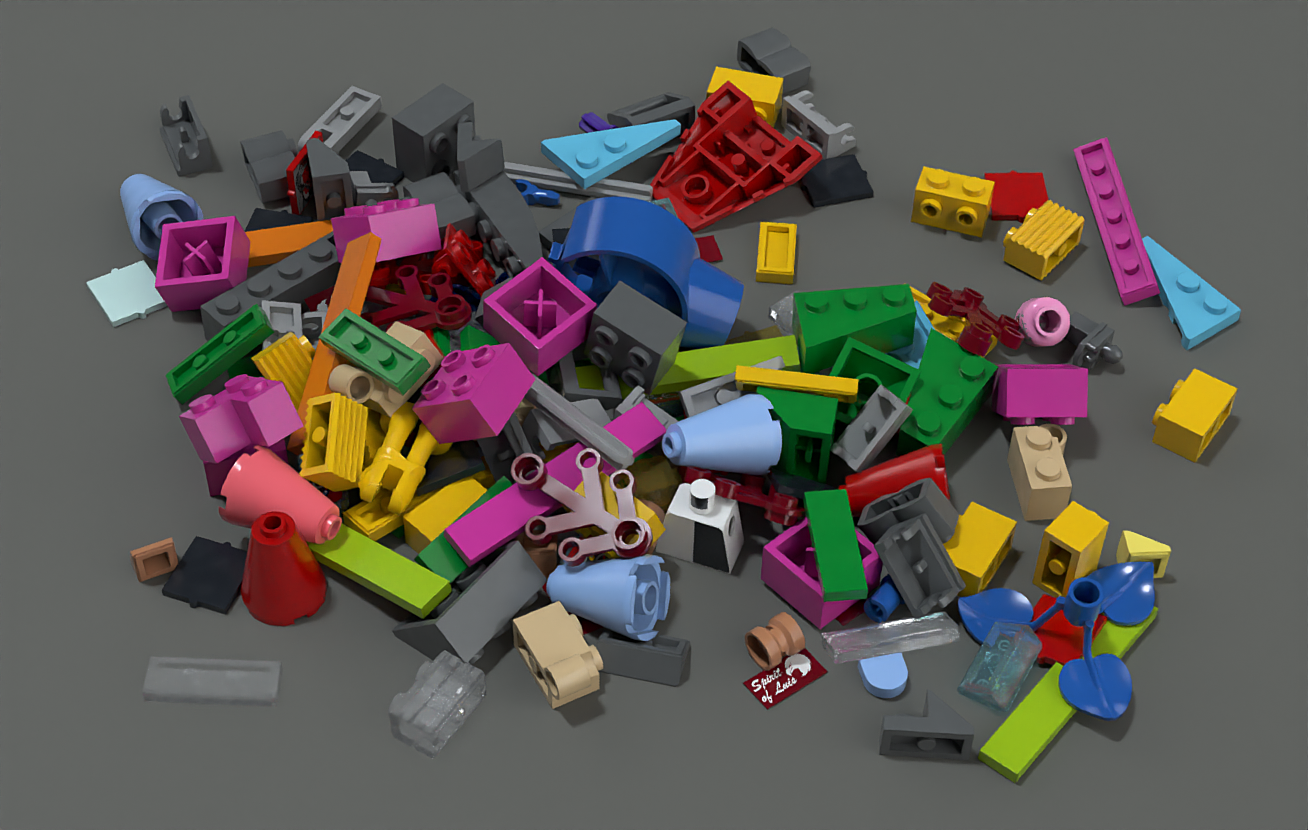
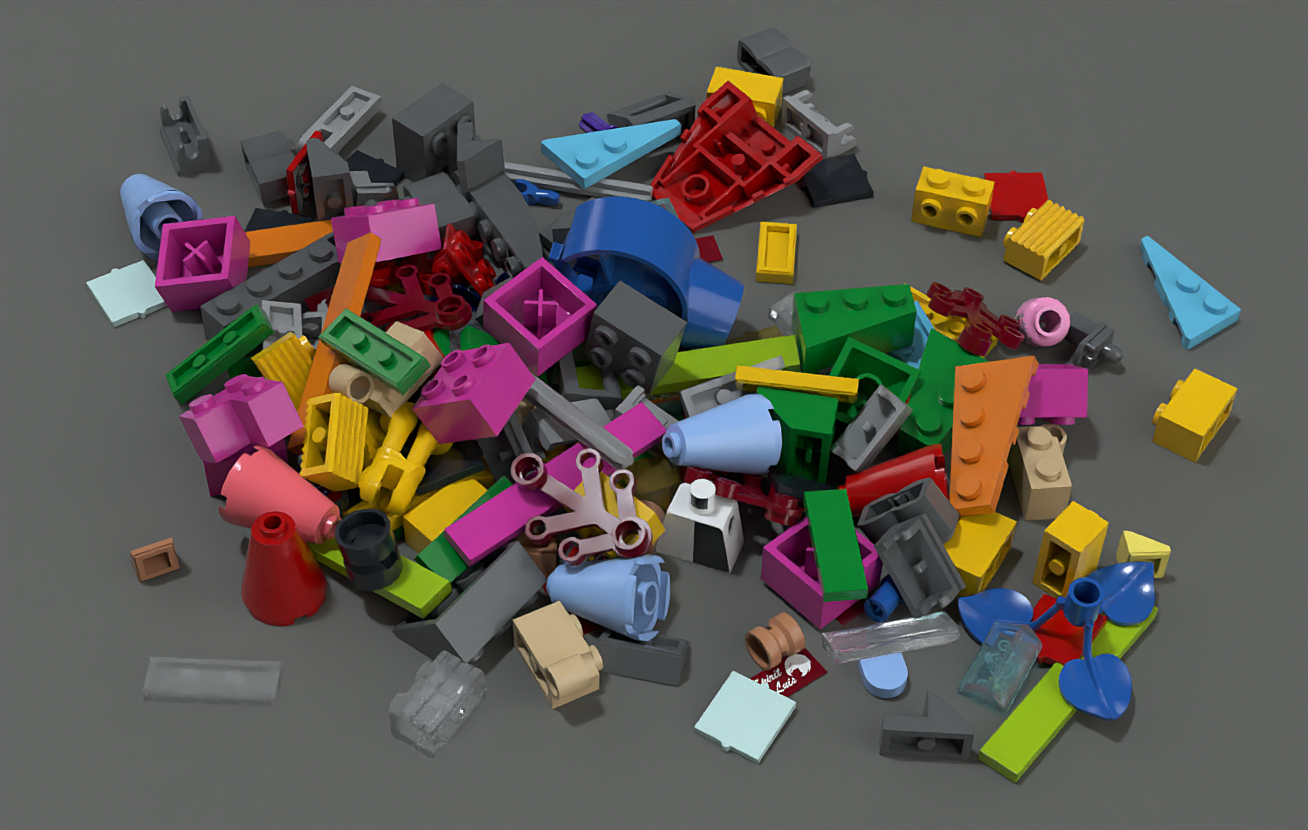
black piece [162,536,247,615] -> none
dark pink tile [1073,137,1160,306] -> none
none -> black wheel [335,508,403,591]
none -> light aqua piece [694,671,796,764]
none -> orange wing [949,355,1039,517]

